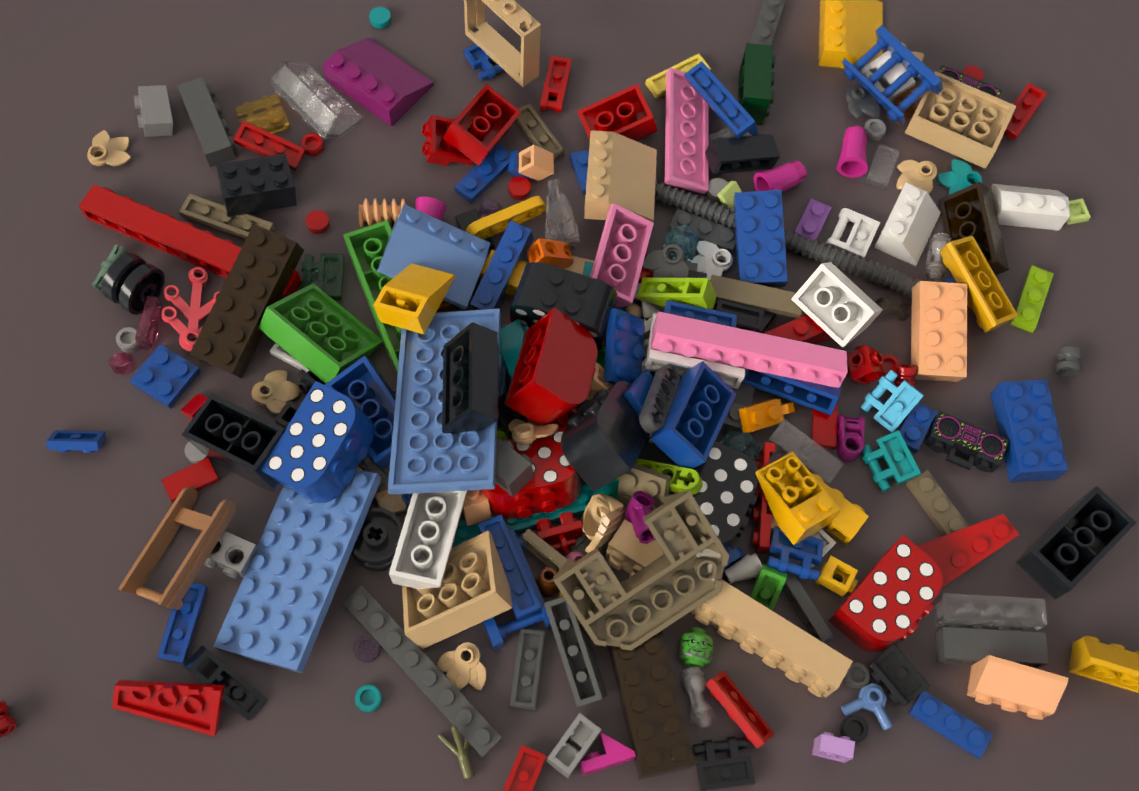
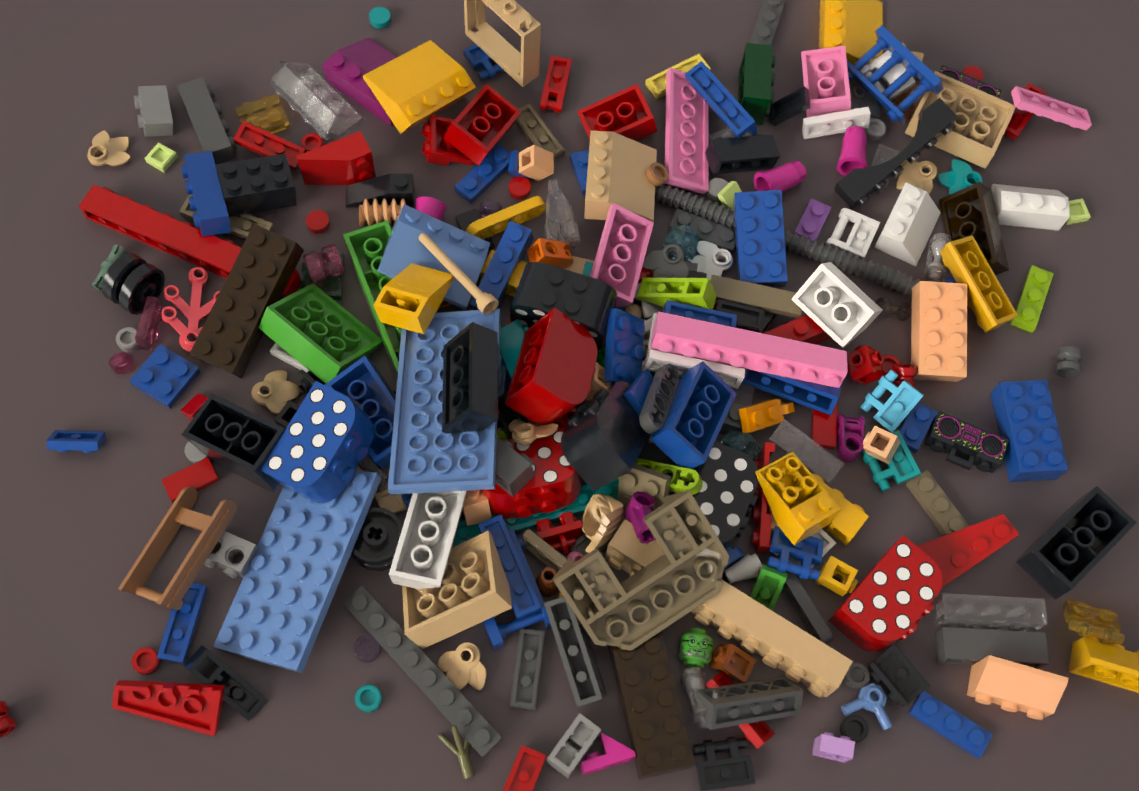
none -> red tile [132,647,161,675]
none -> yellowish green tile [145,142,178,173]
none -> blue brick [181,151,231,237]
none -> red slope [296,131,376,185]
none -> clear pink wheel [302,244,345,284]
none -> black slope [346,173,415,208]
none -> yellow slope [363,40,476,134]
none -> tan piece [419,233,499,315]
none -> medium nougat tile [646,163,669,186]
none -> dark grey fence [695,676,803,730]
none -> dark orange bracket [709,644,756,683]
none -> black tile [769,87,810,126]
none -> bright pink slope [801,46,851,118]
none -> white plate [802,107,871,139]
none -> black arch [834,97,958,209]
none -> light nougat brick [863,426,900,464]
none -> bright pink plate [1011,86,1092,131]
none -> clear yellow plate [1063,599,1125,644]

